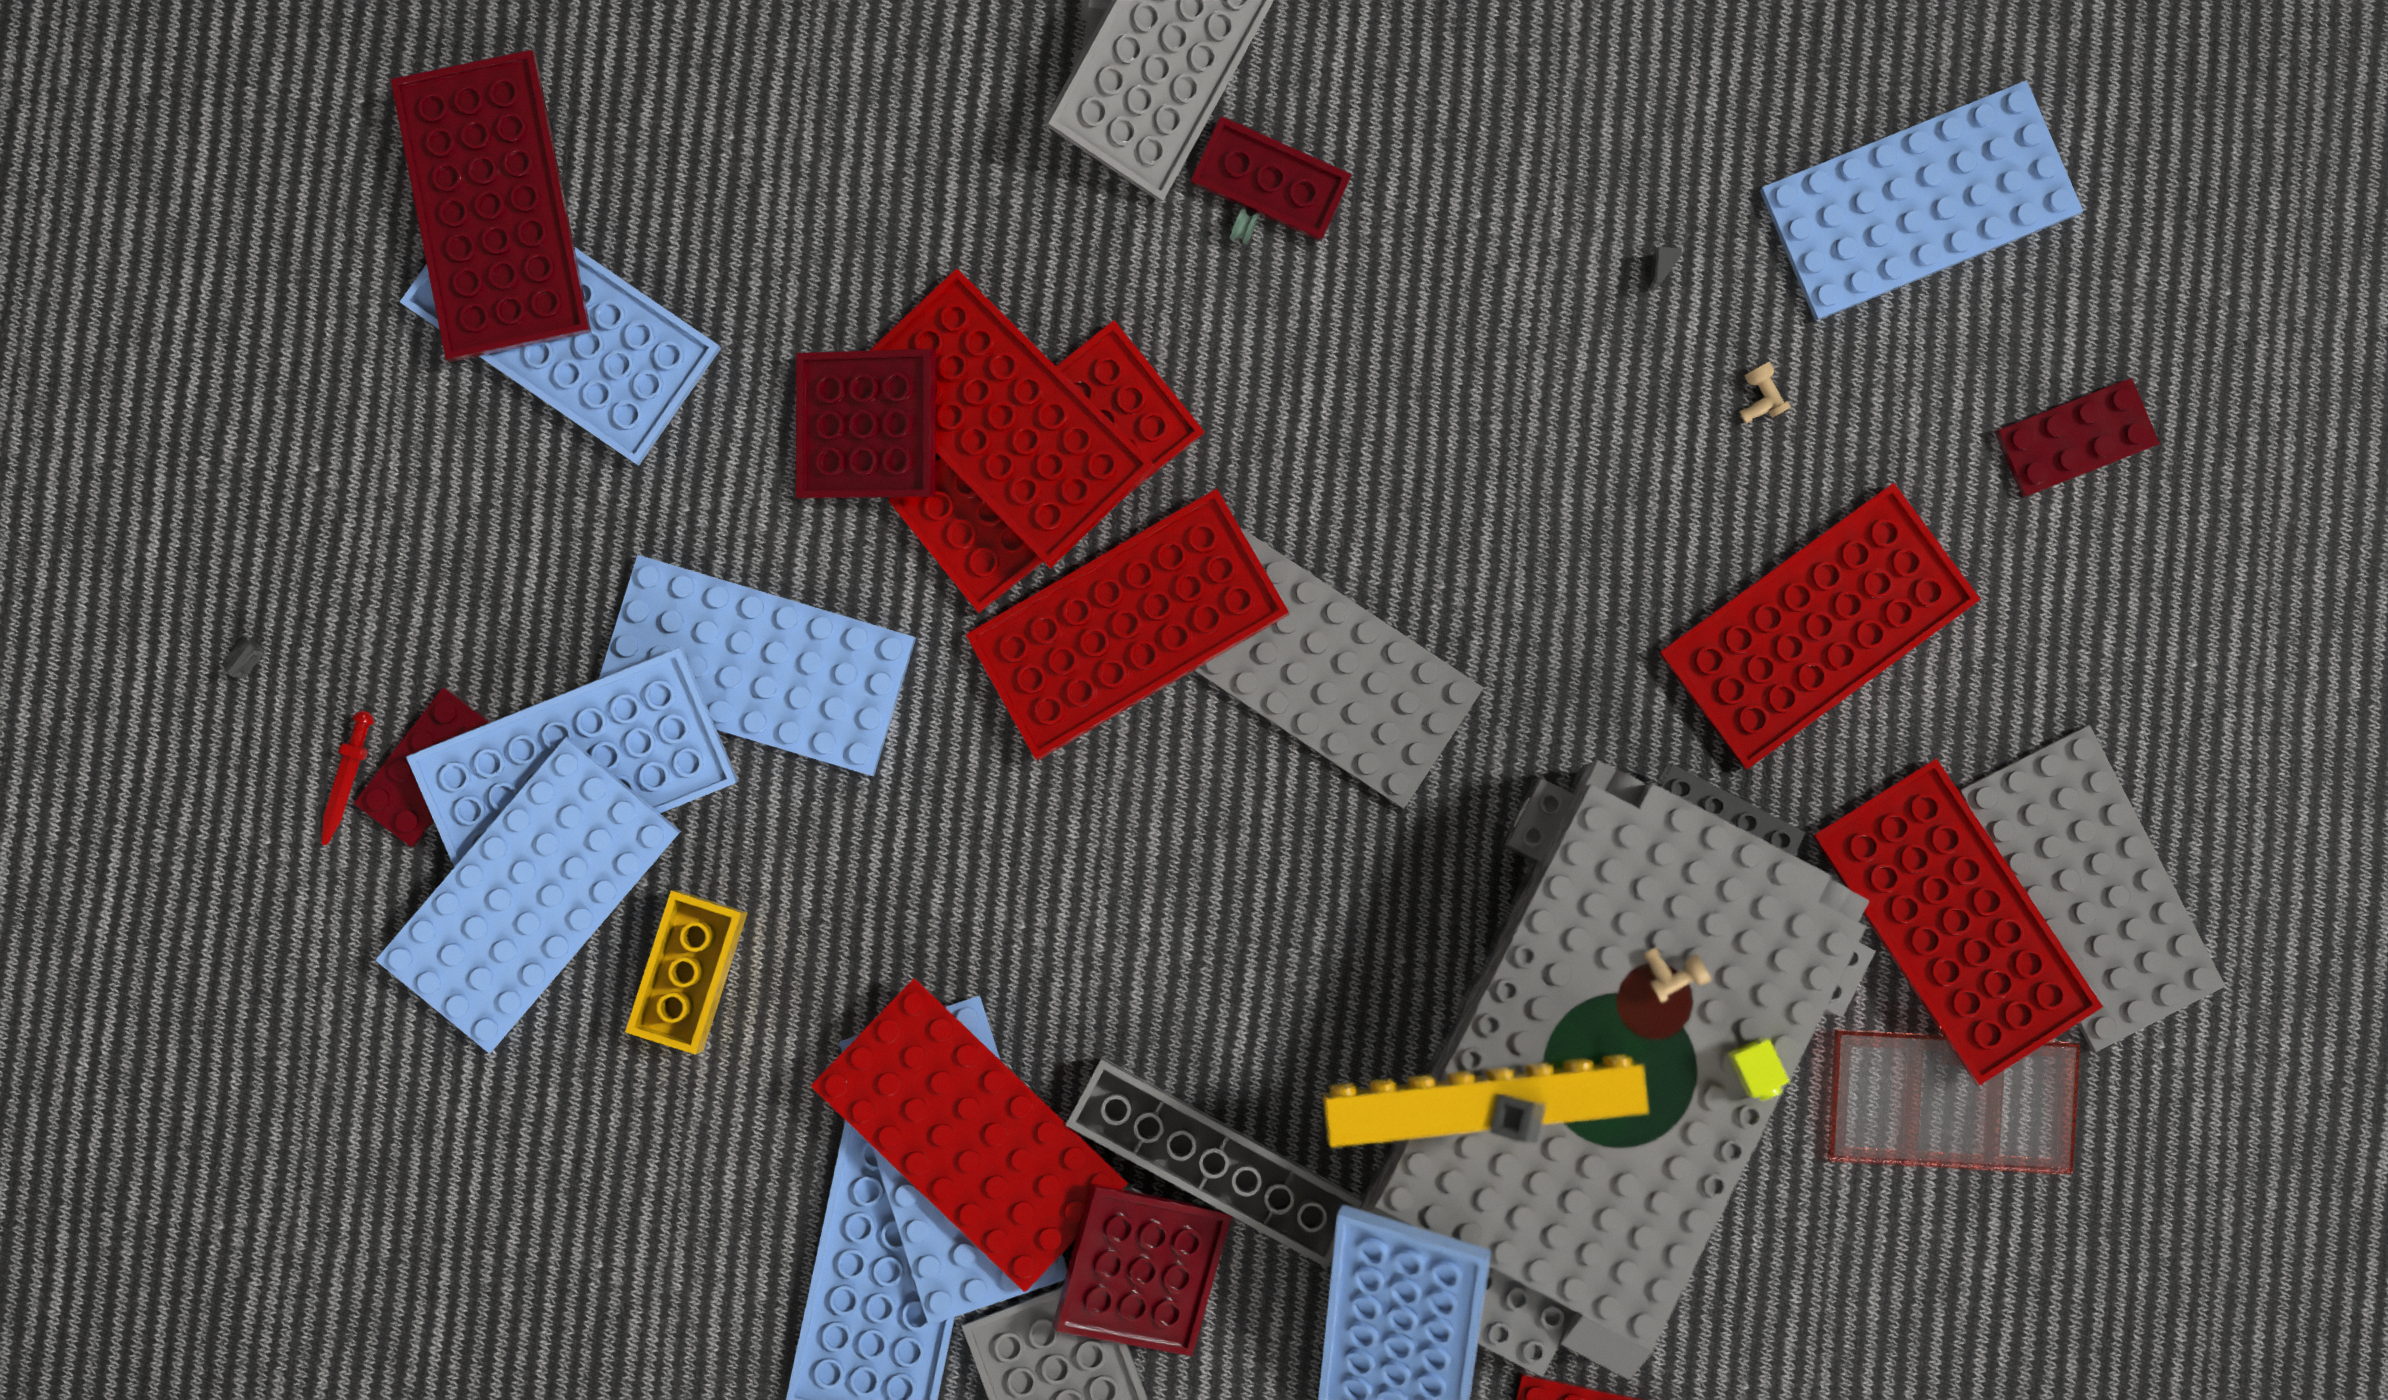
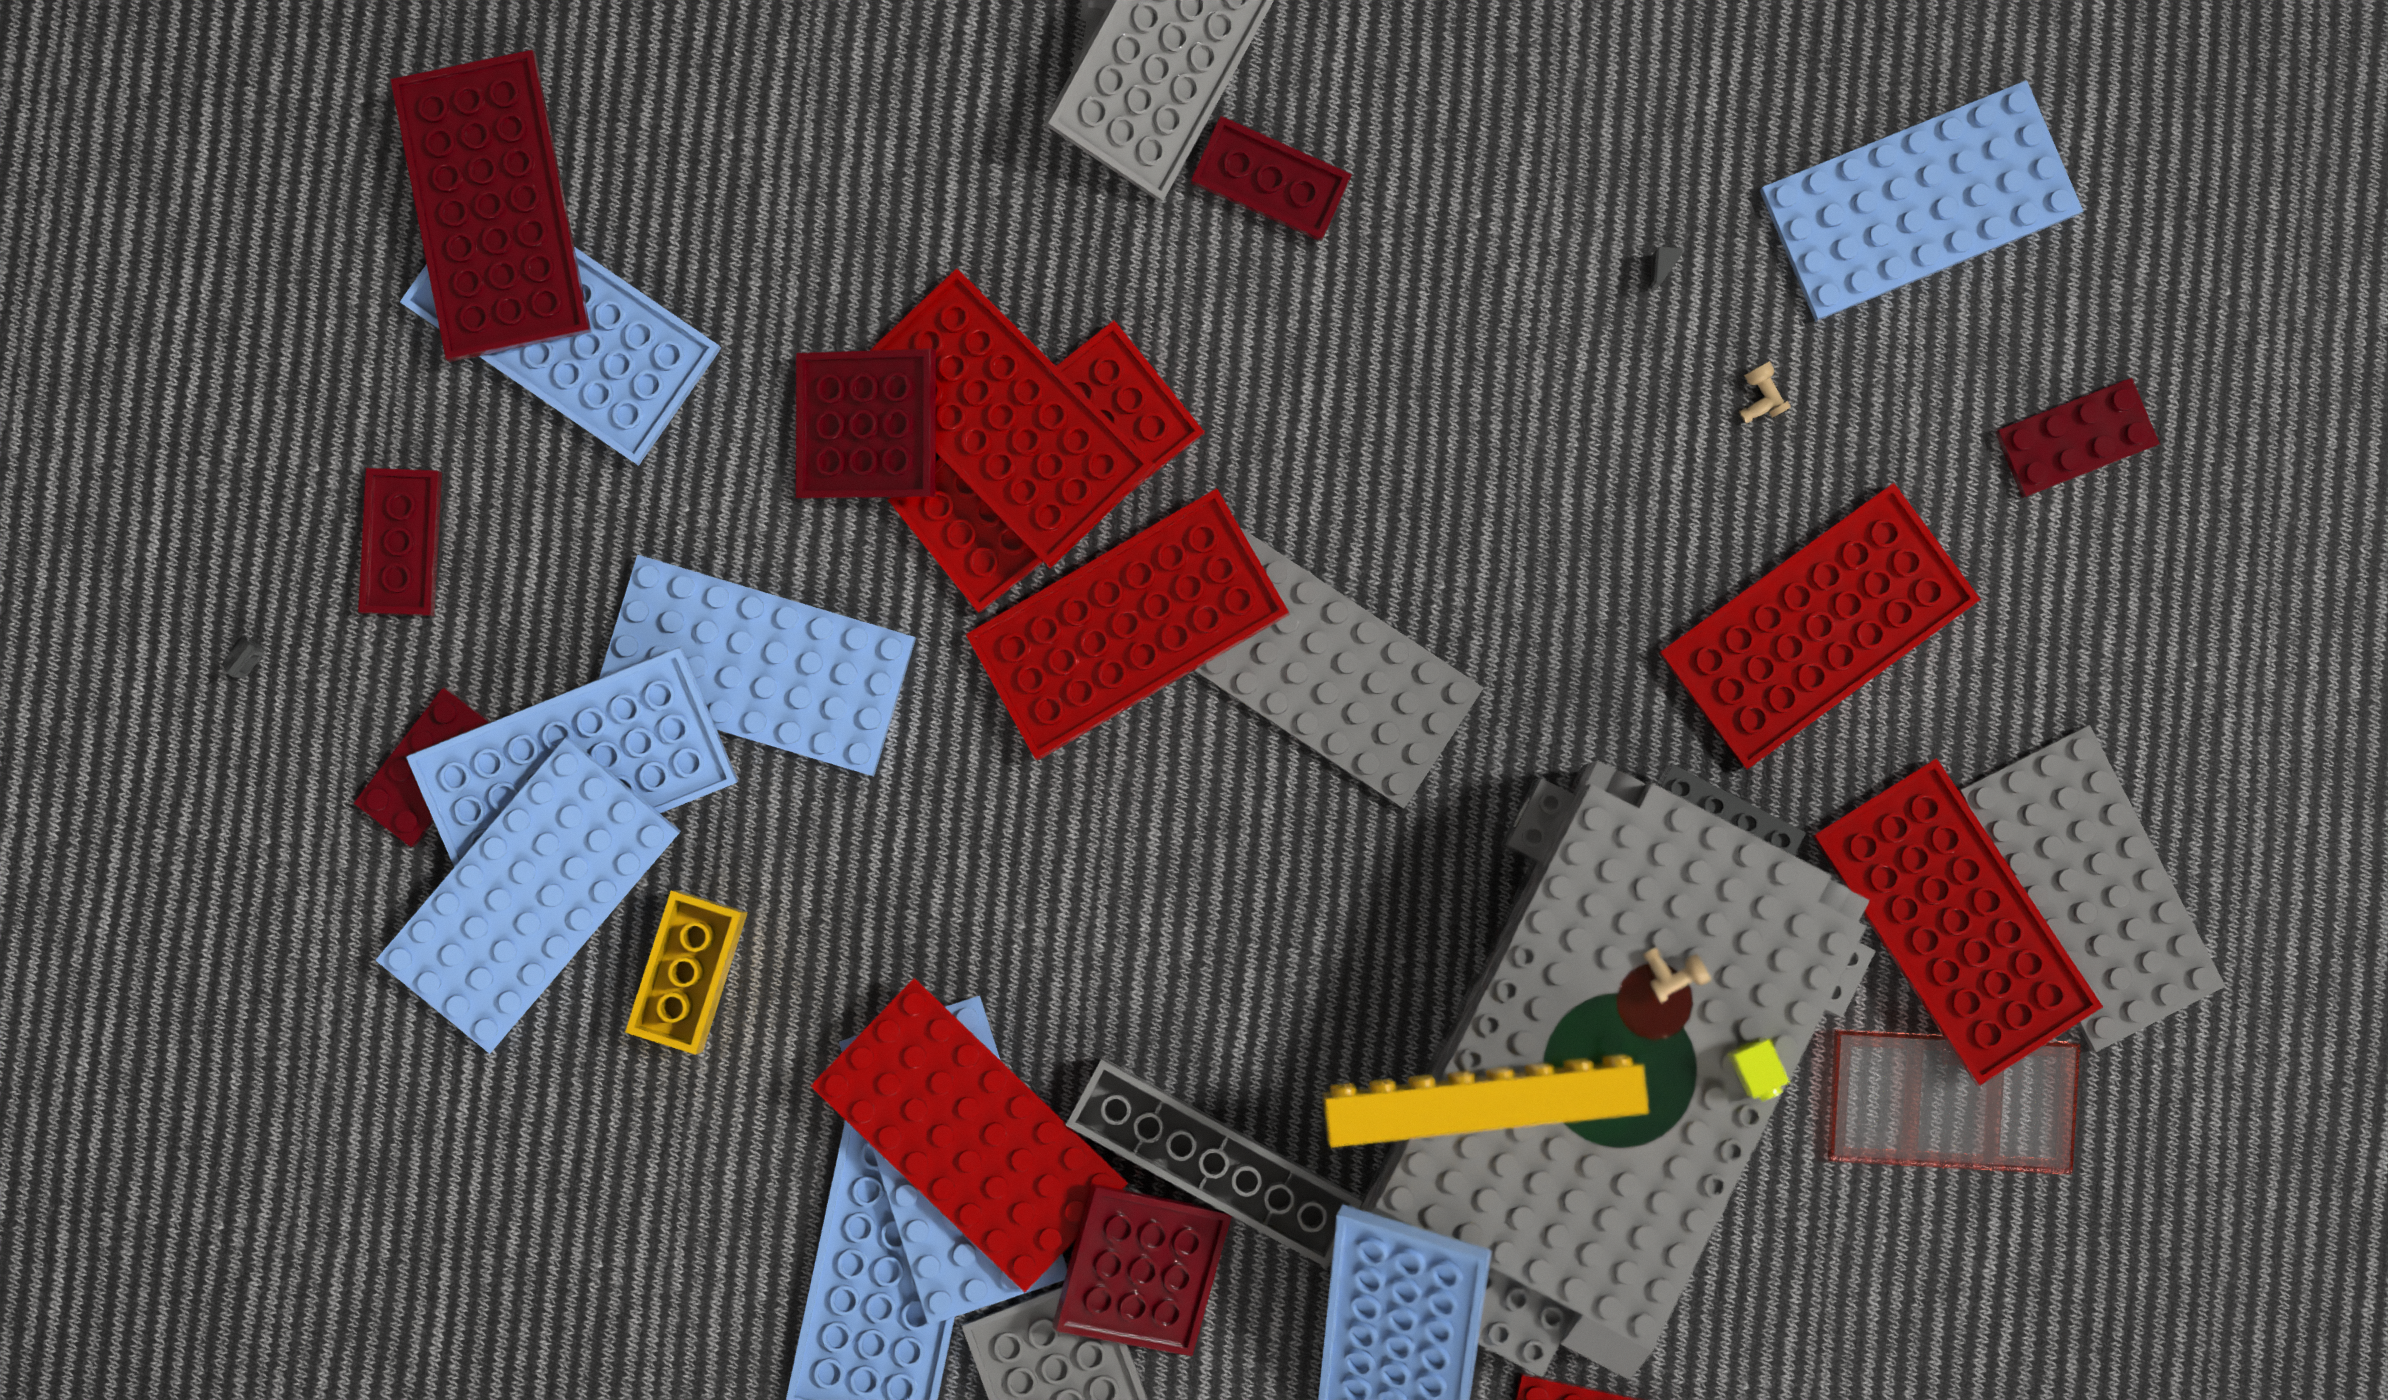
red sword [321,711,374,846] -> none
sand green bush [1230,208,1259,245] -> none
dark grey slope [1490,1094,1546,1144] -> none
none -> dark red plate [358,468,442,616]

